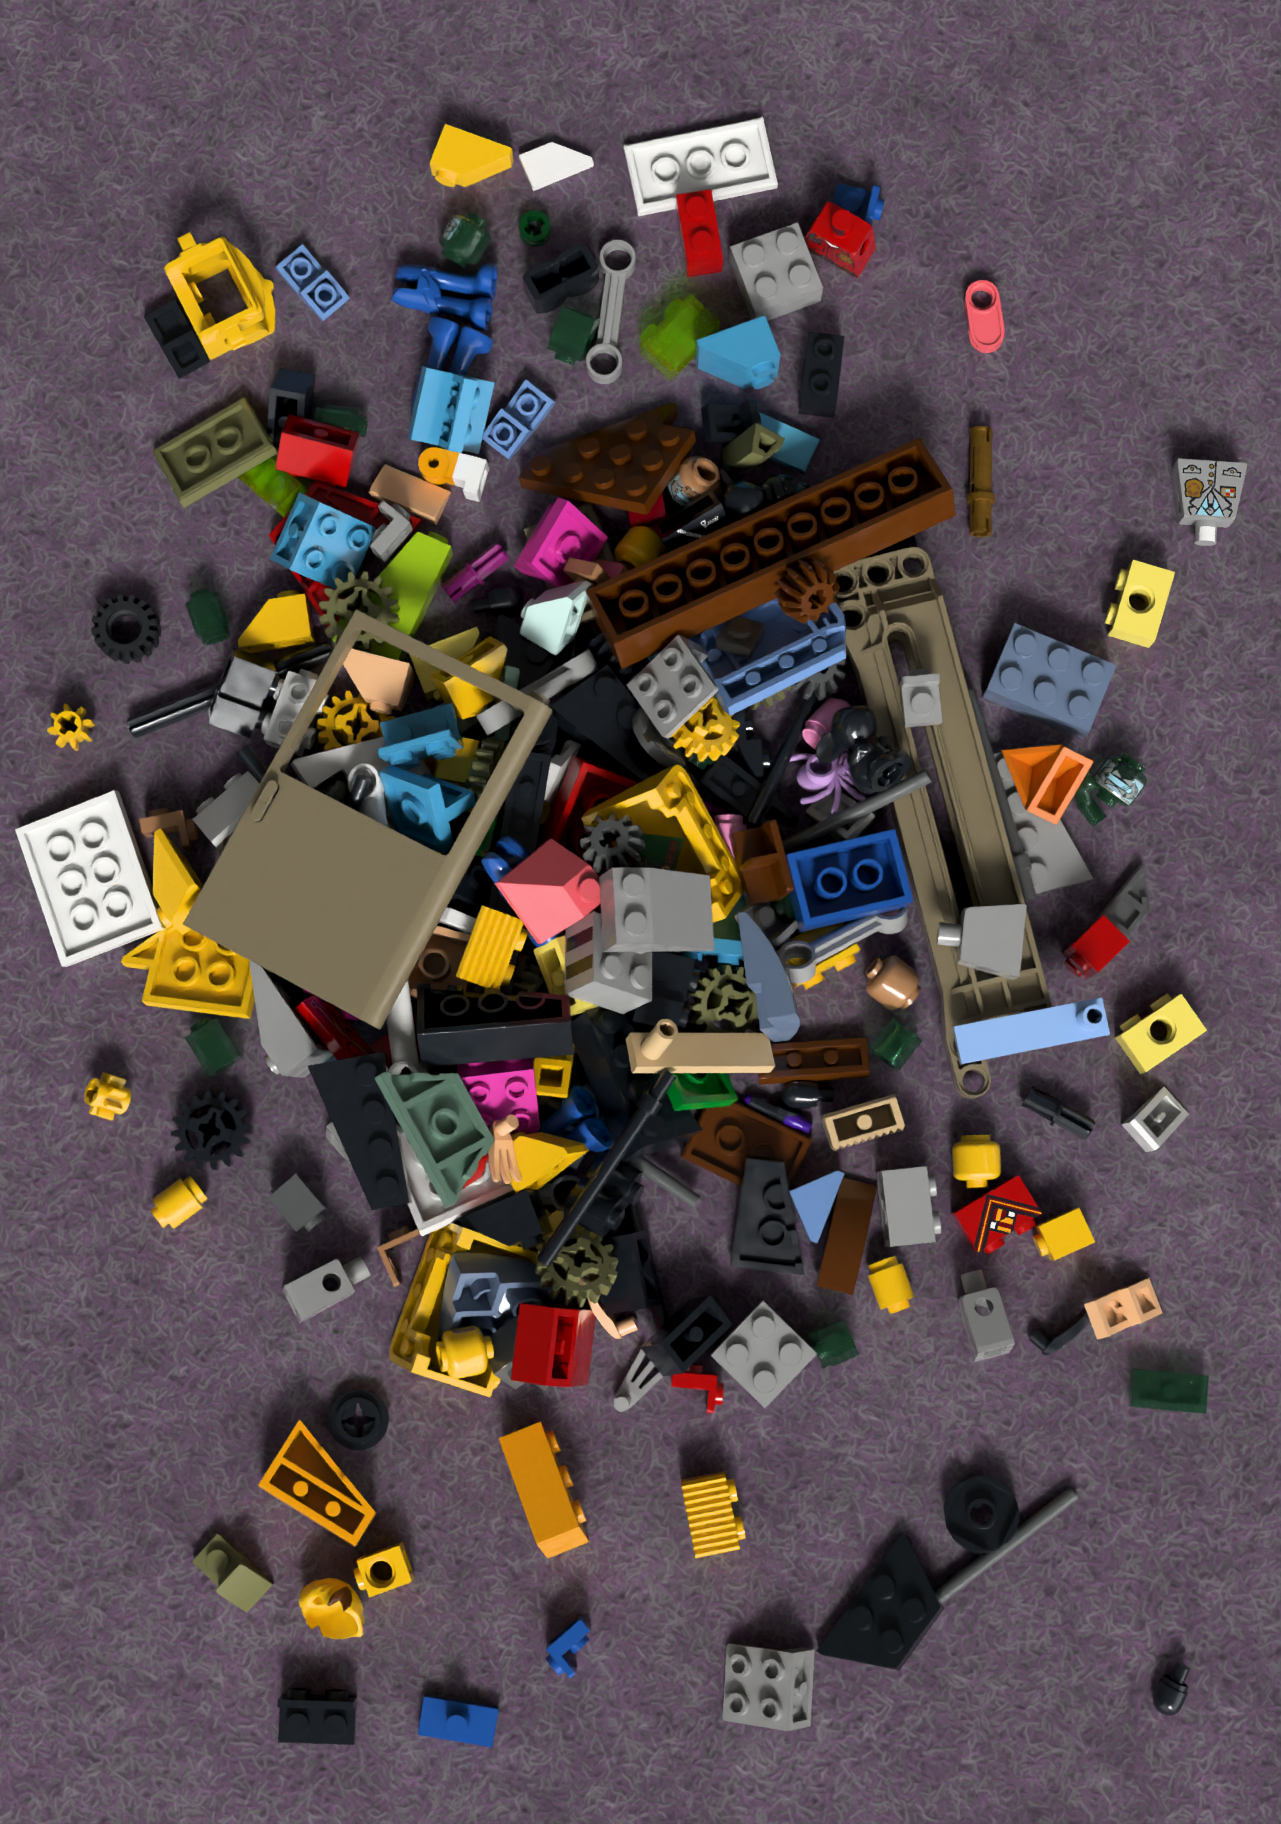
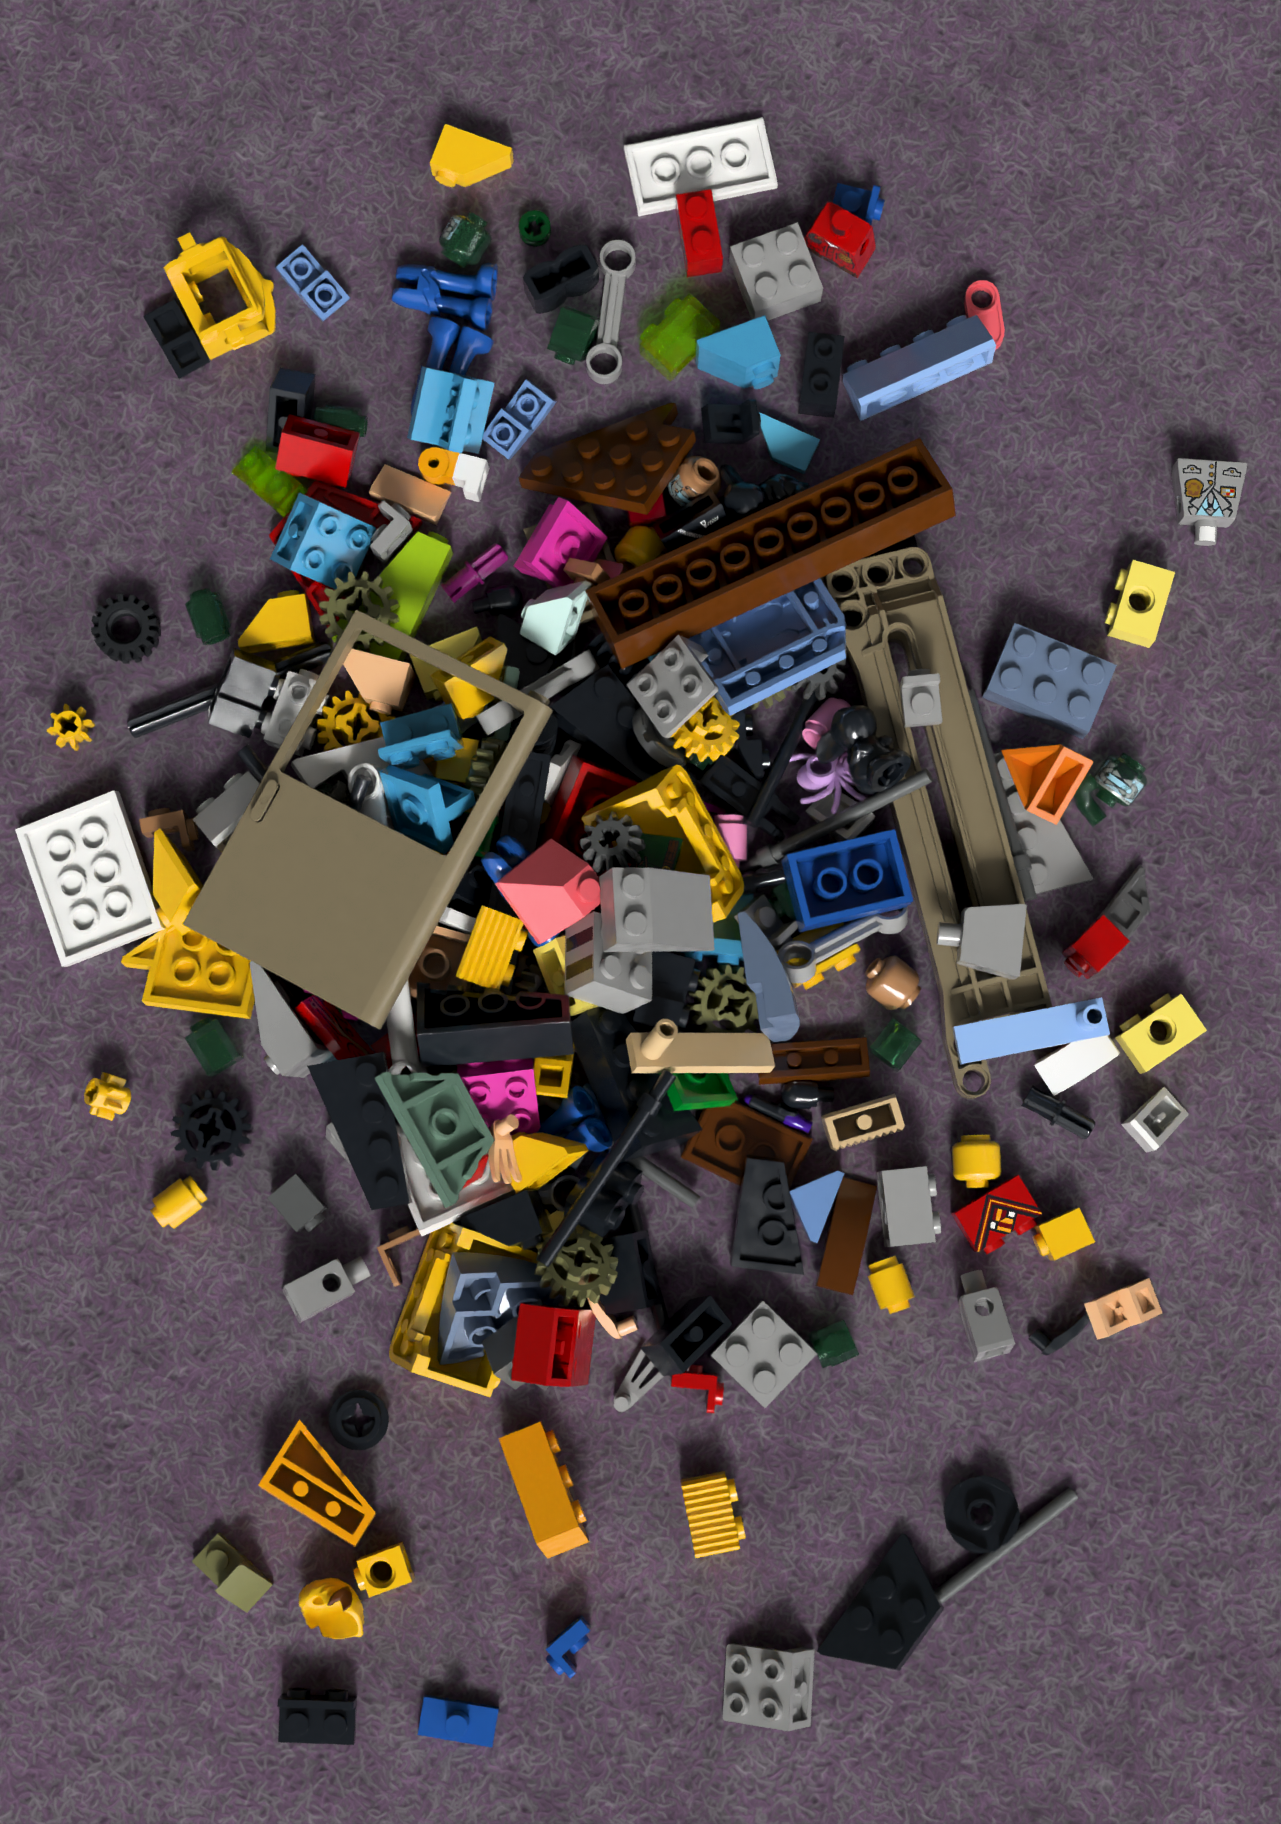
olive tile [152,397,278,508] -> none
yellow head [436,1326,494,1379] -> none
white tile [519,142,594,191] -> none
clear smoke plate [716,616,765,659] -> none
olive brick [722,423,785,469] -> none
reddish brown panel [729,819,794,907] -> none
reddish brown gear [774,557,841,624] -> none
pearl gold pin [966,426,995,537] -> none
clear green plate [1129,1368,1209,1414] -> none
black cylinder [1153,1662,1190,1716] -> none
none -> light blue slope [843,315,996,421]
none -> white slope [1034,1035,1120,1096]

